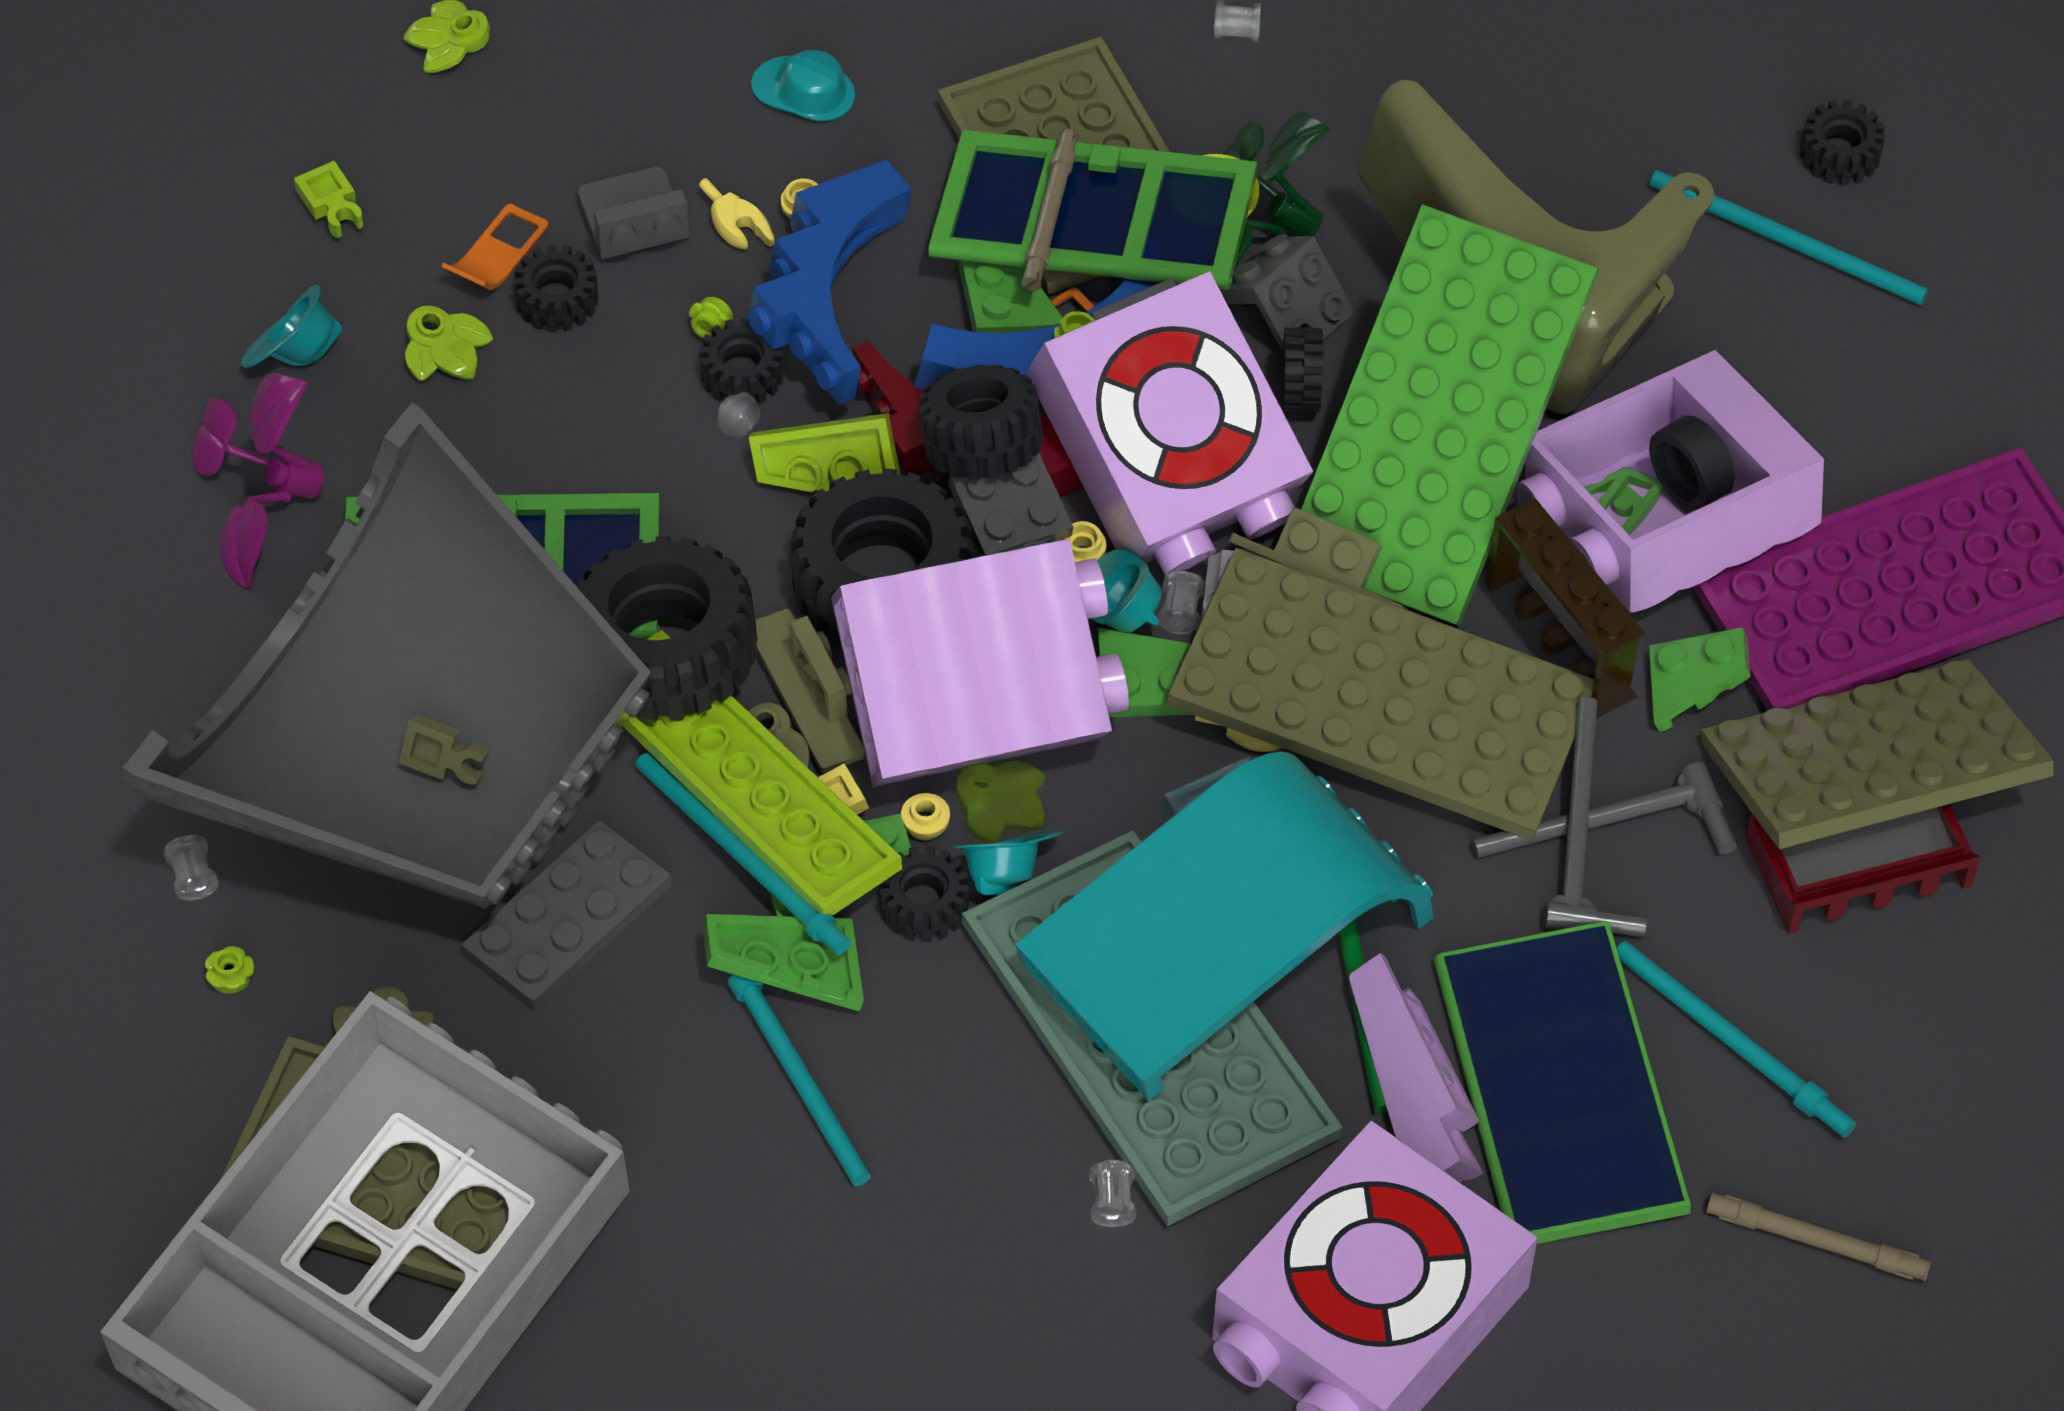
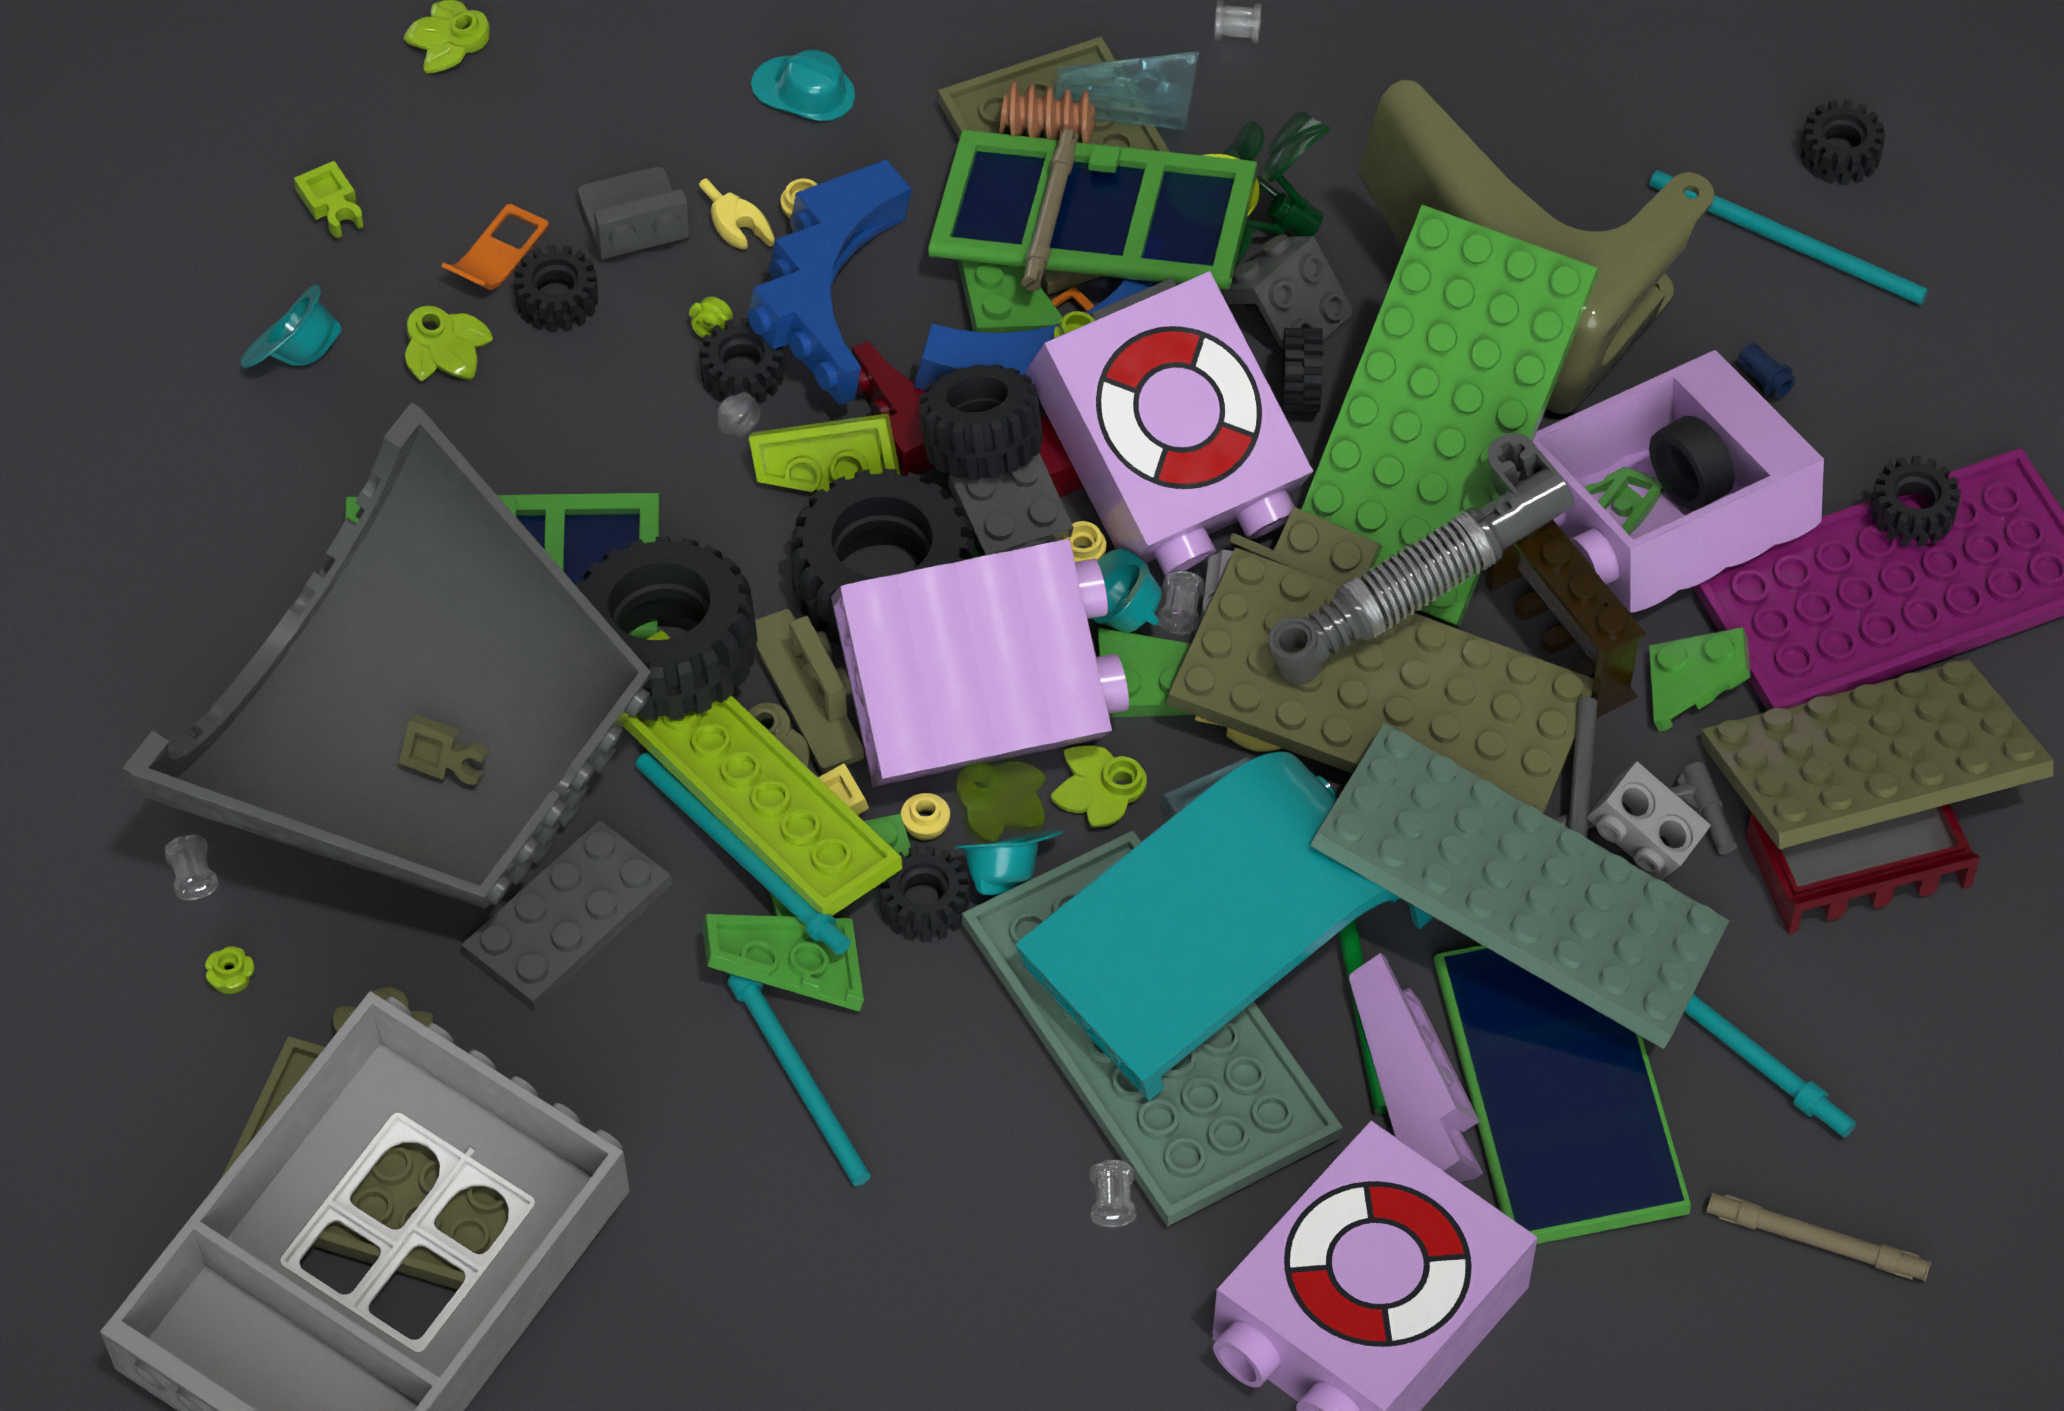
magenta plant [192,373,324,588] -> none
none -> nougat piece [999,81,1096,143]
none -> lime plate [1051,746,1147,827]
none -> clear light blue wing [1054,51,1199,130]
none -> dark grey piece [1269,433,1574,683]
none -> sand green plate [1310,723,1730,1049]
none -> light grey brick [1586,761,1711,880]
none -> dark blue pin [1736,343,1795,399]
none -> black tyre [1870,456,1961,547]

